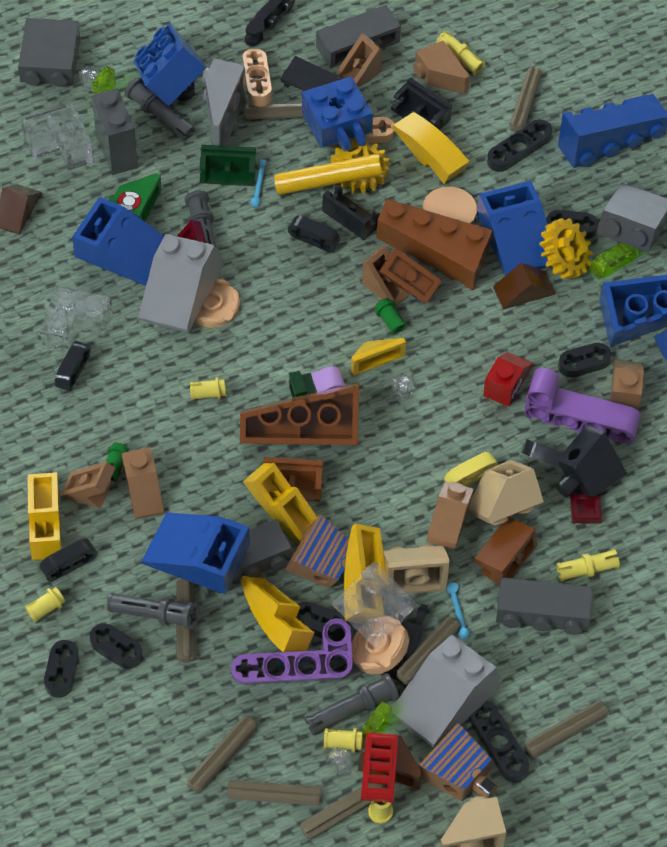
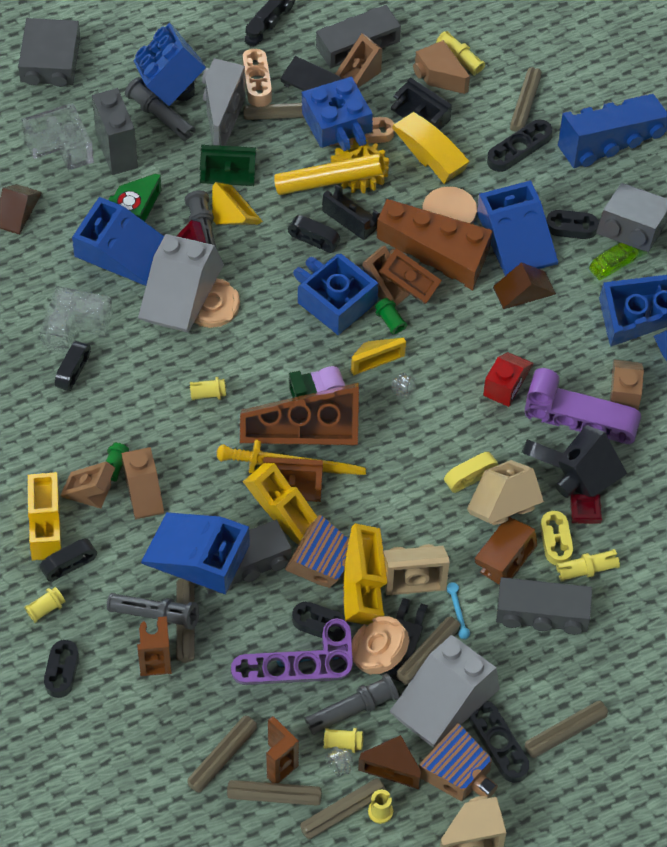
clear plate [78,66,99,91] -> none
black beam [90,623,143,669] -> none
clear neon green tile [92,66,116,95] -> none
yellow slope [240,576,315,652] -> none
medium azure hinge [250,159,266,207] -> none
clear hinge [331,562,418,648] -> none
red slope [361,732,398,803] -> none
clear neon green tile [363,701,392,738] -> none
medium nougat slope [426,481,474,549] -> none
yellow gear [539,218,593,280] -> none
black beam [558,342,611,378] -> none
none -> dark orange hinge [137,616,172,676]
none -> yellow slope [212,182,263,225]
none -> yellow sword [216,440,366,475]
none -> dark orange panel [266,716,299,783]
none -> blue hinge [293,254,378,335]
none -> light yellow beam [540,511,573,565]

